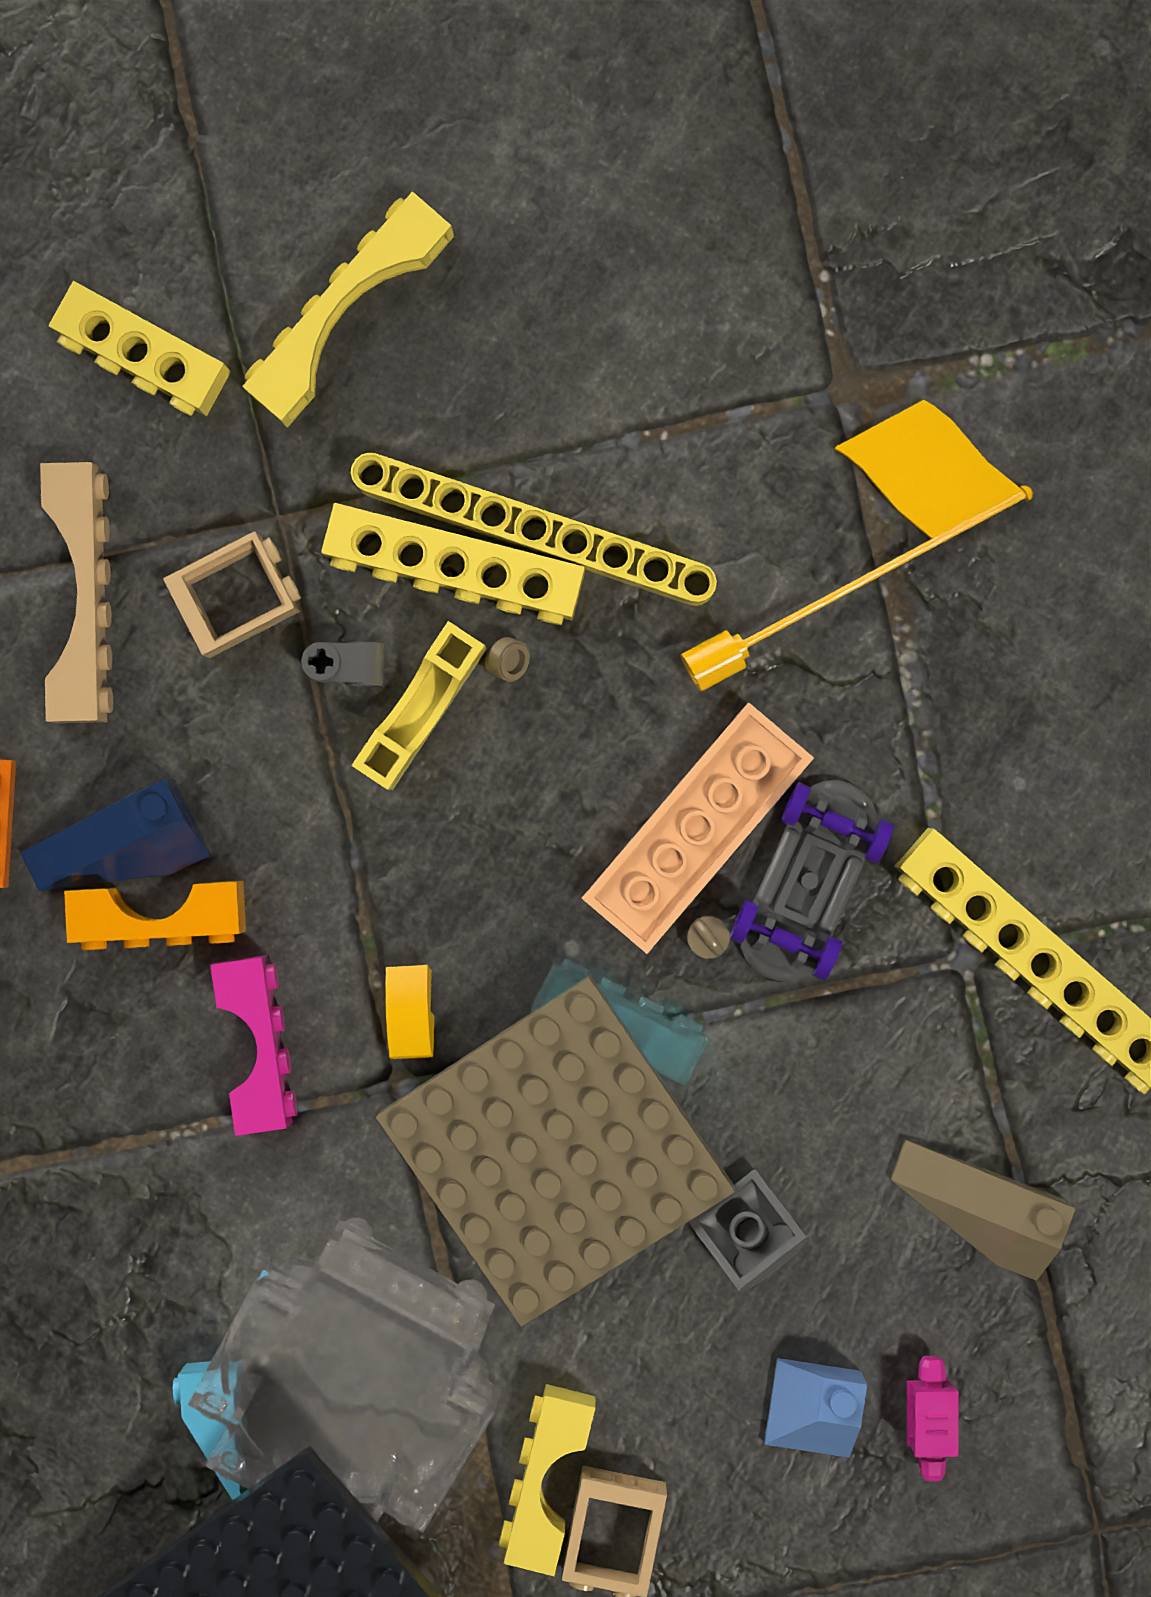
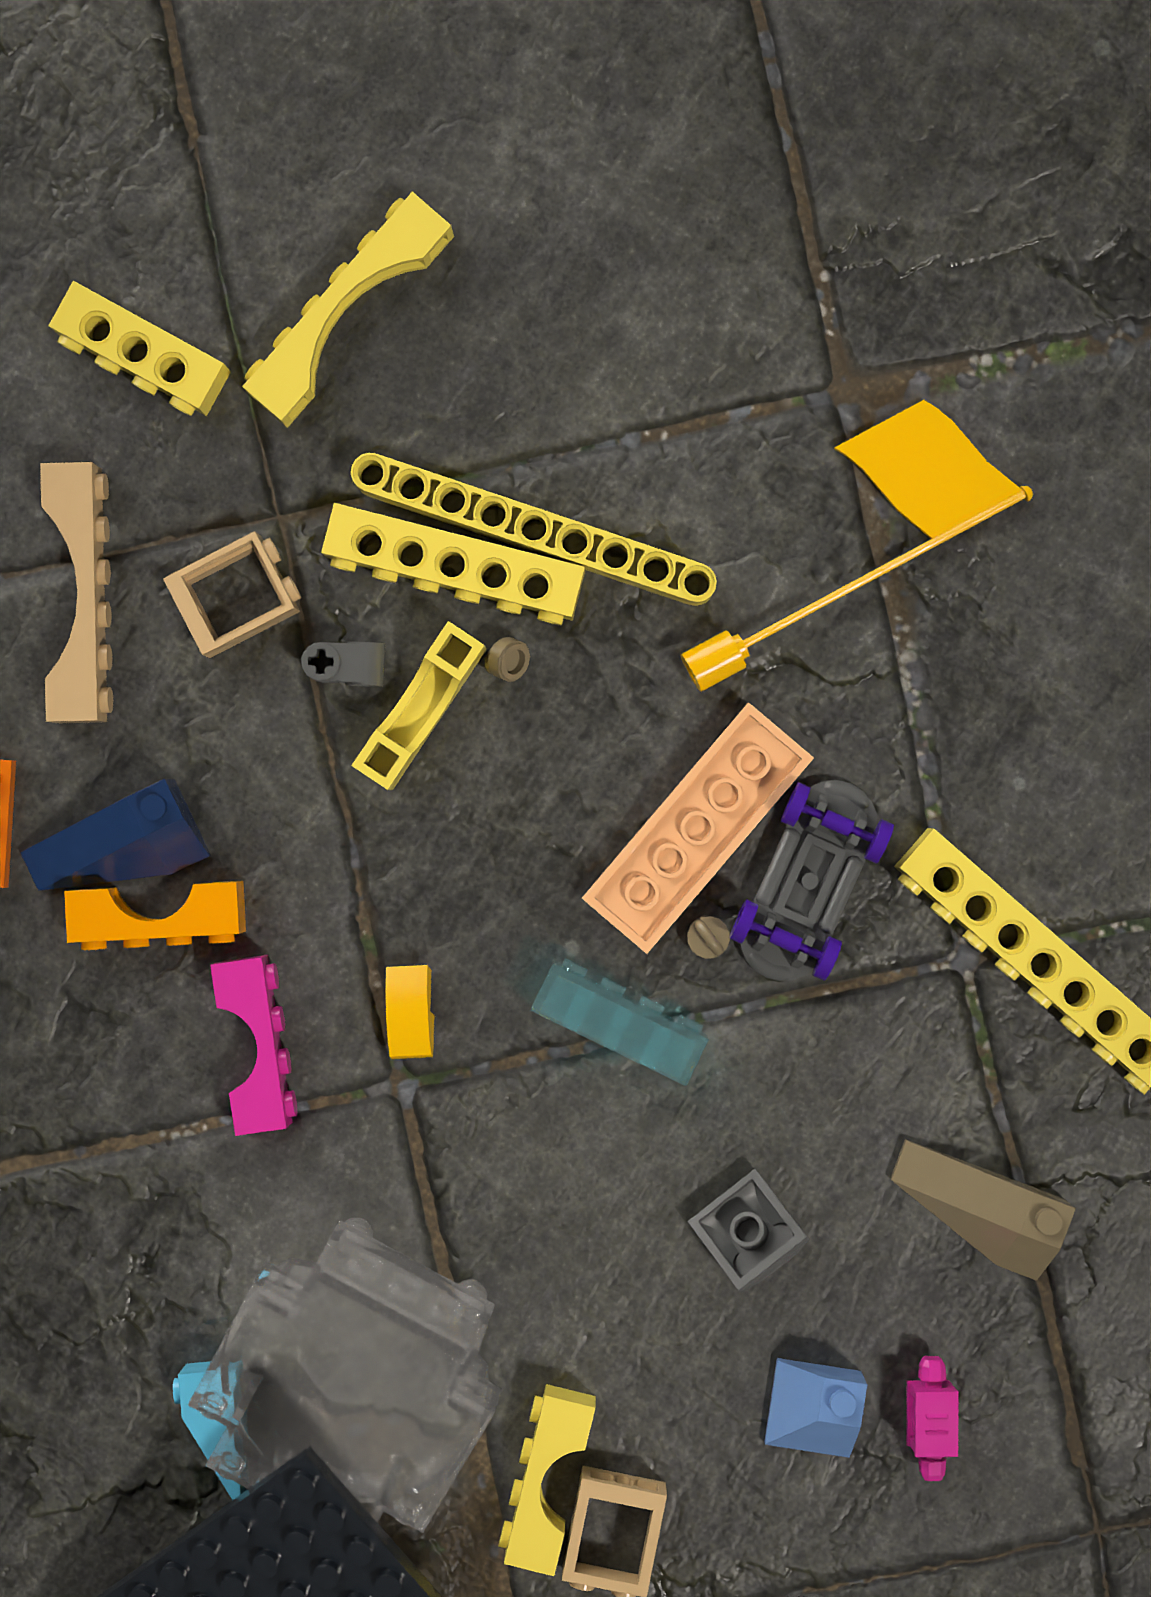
dark tan plate [376,975,735,1327] -> none

